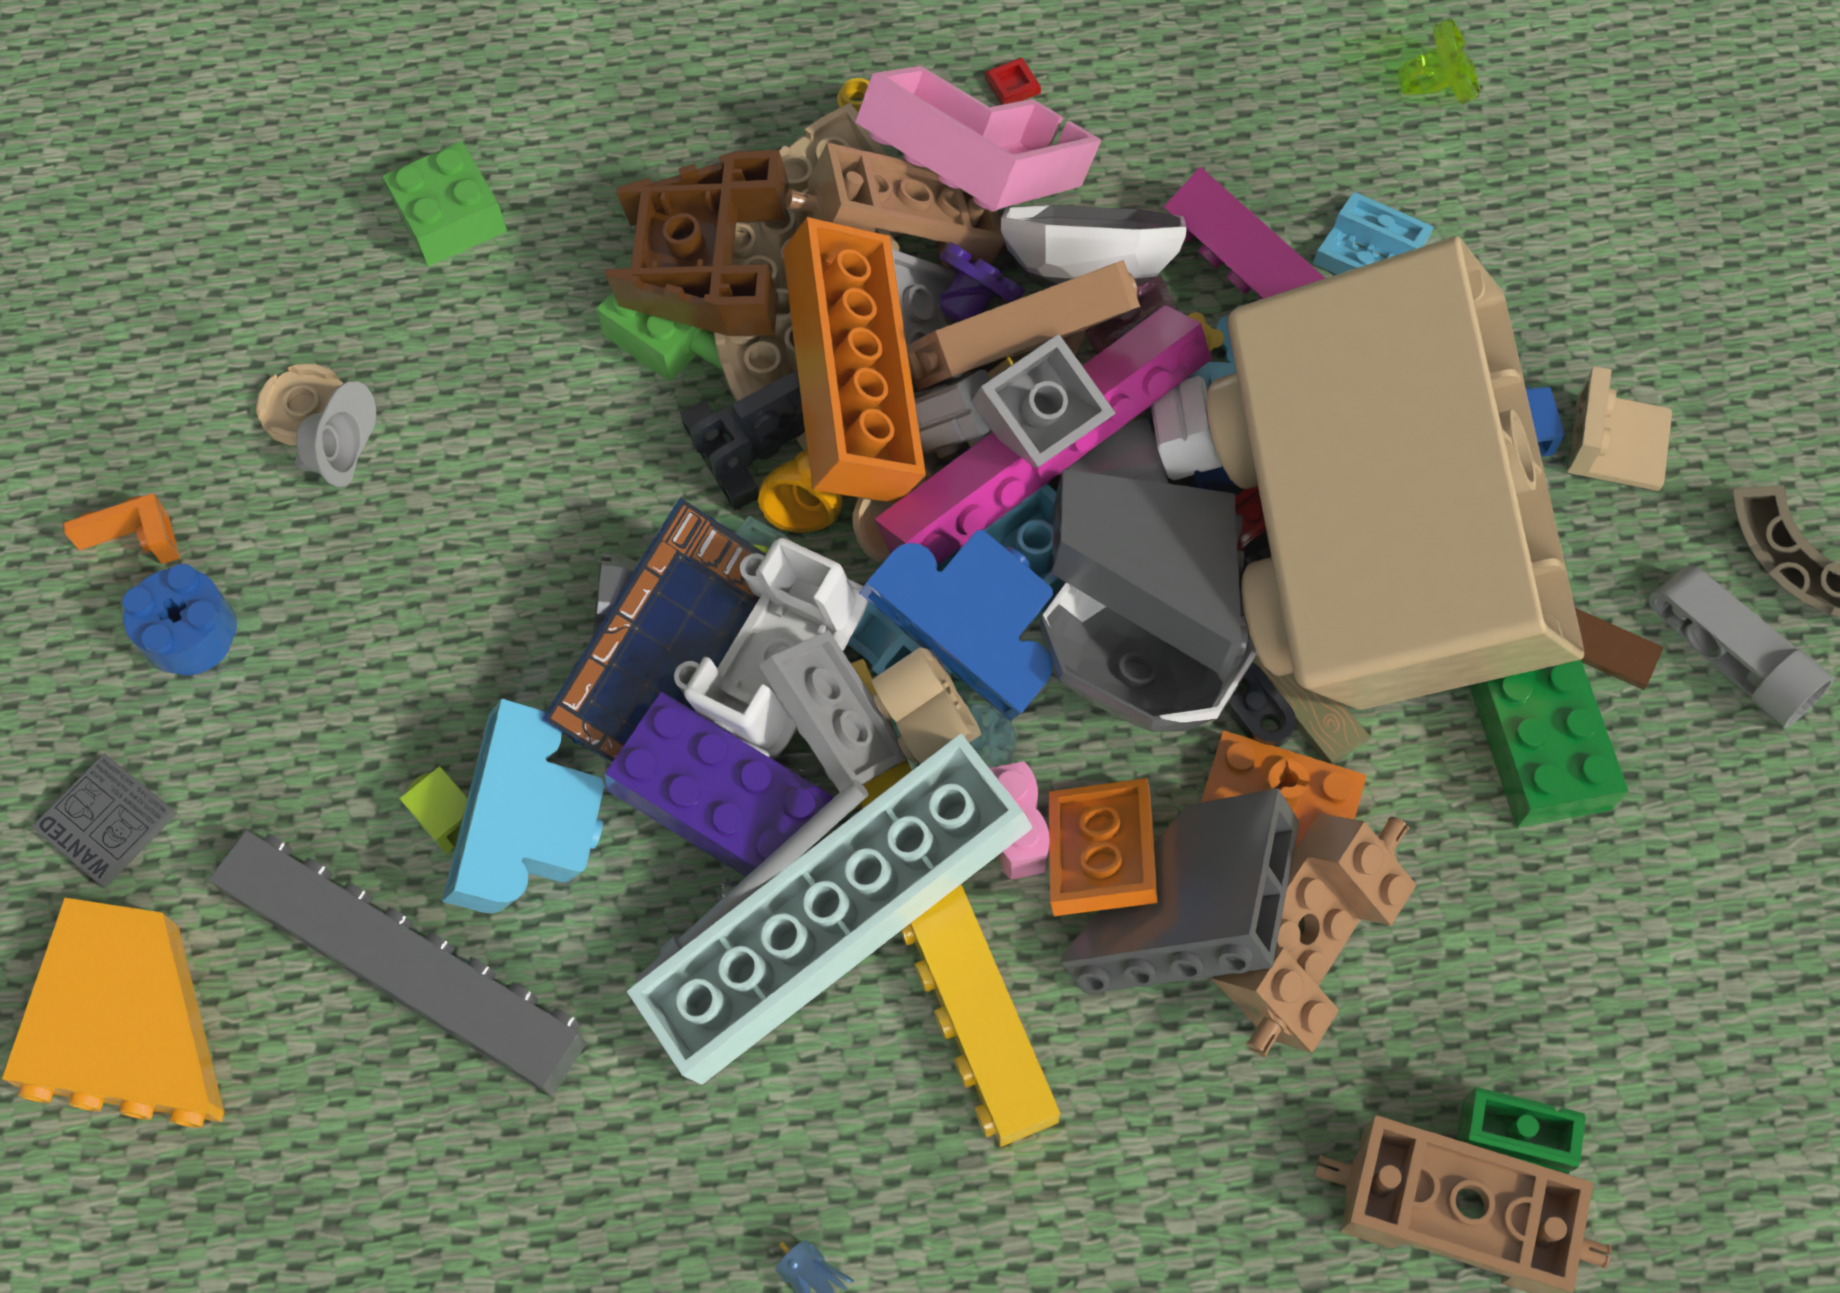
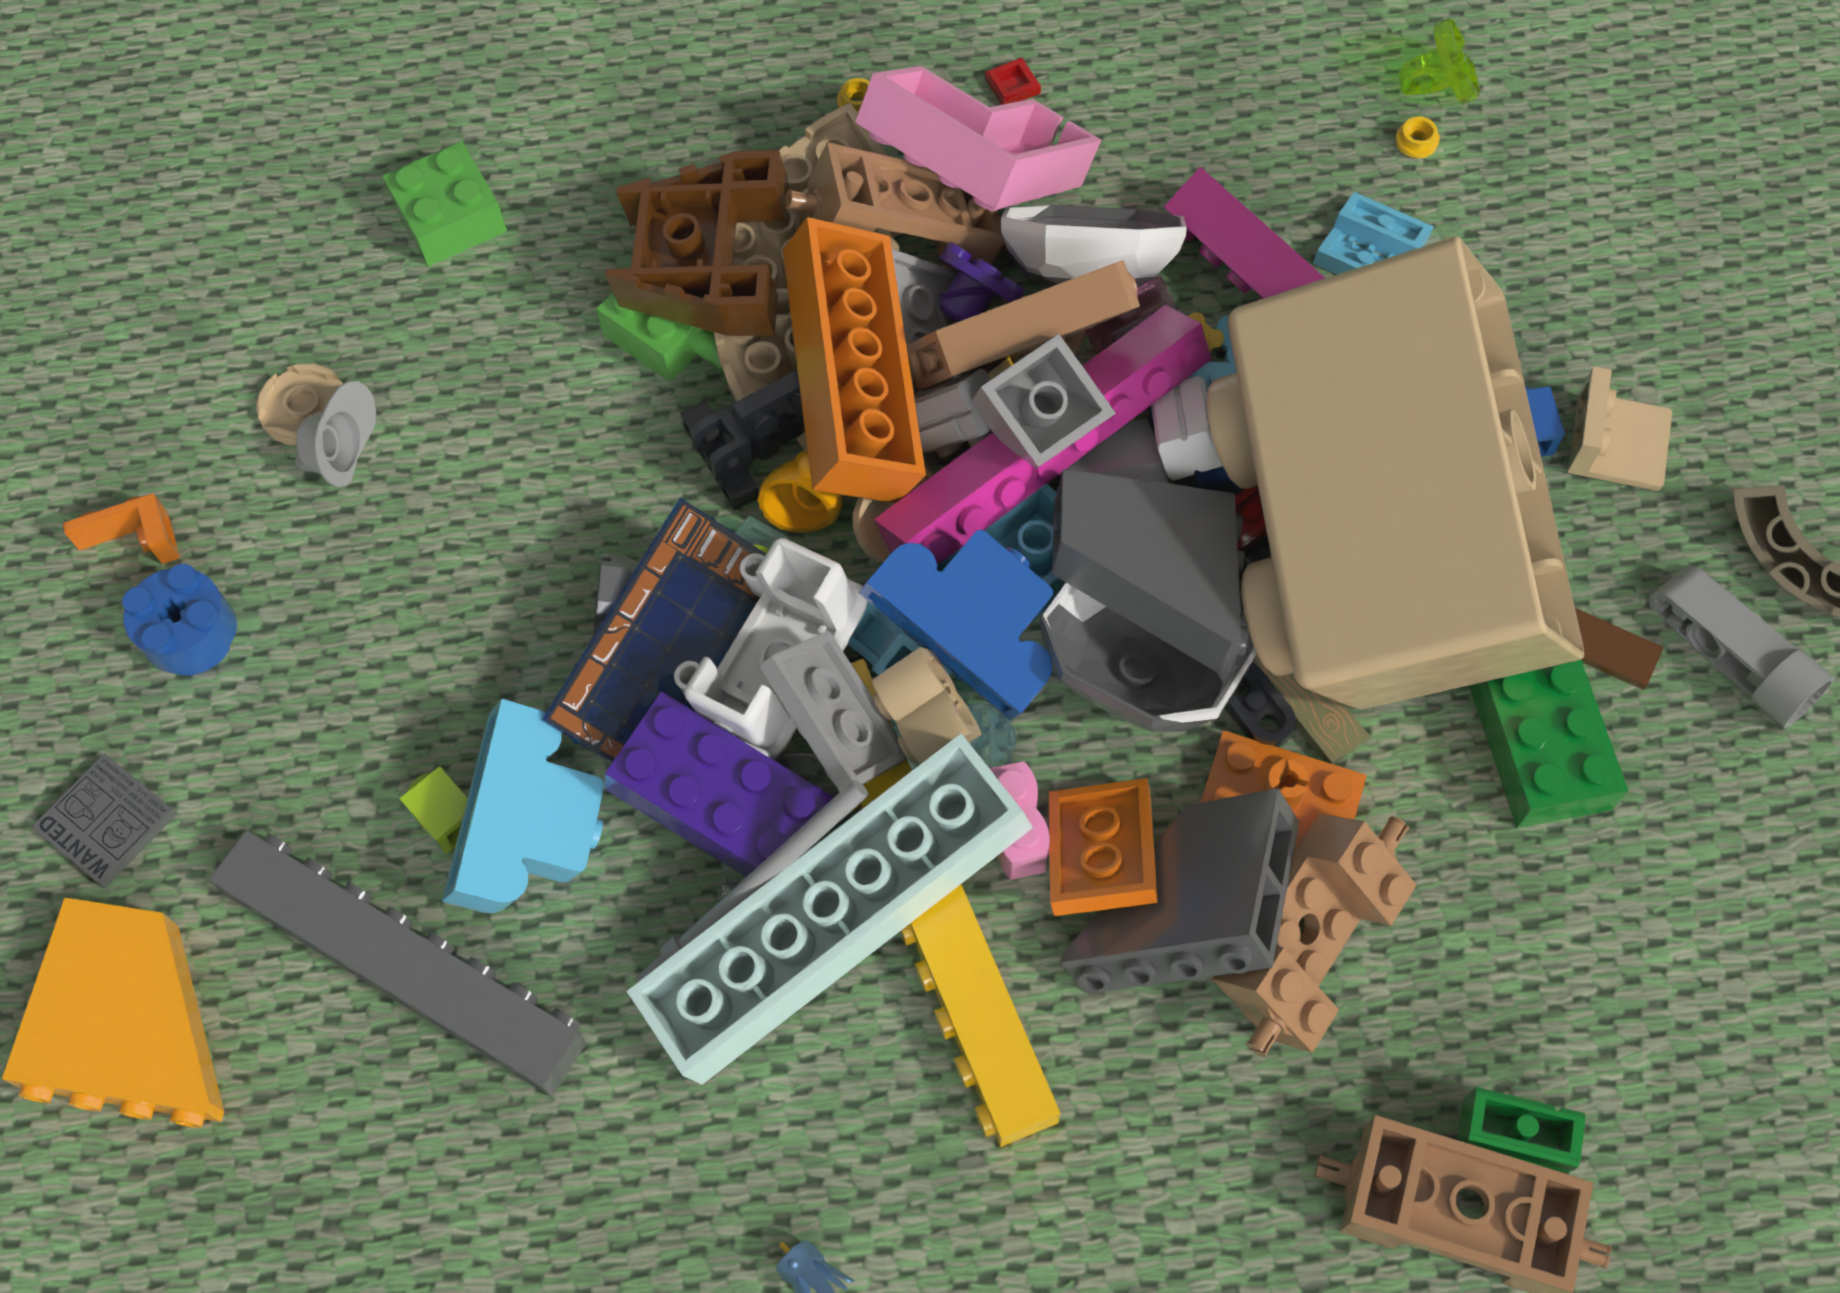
none -> yellow plate [1395,116,1440,158]

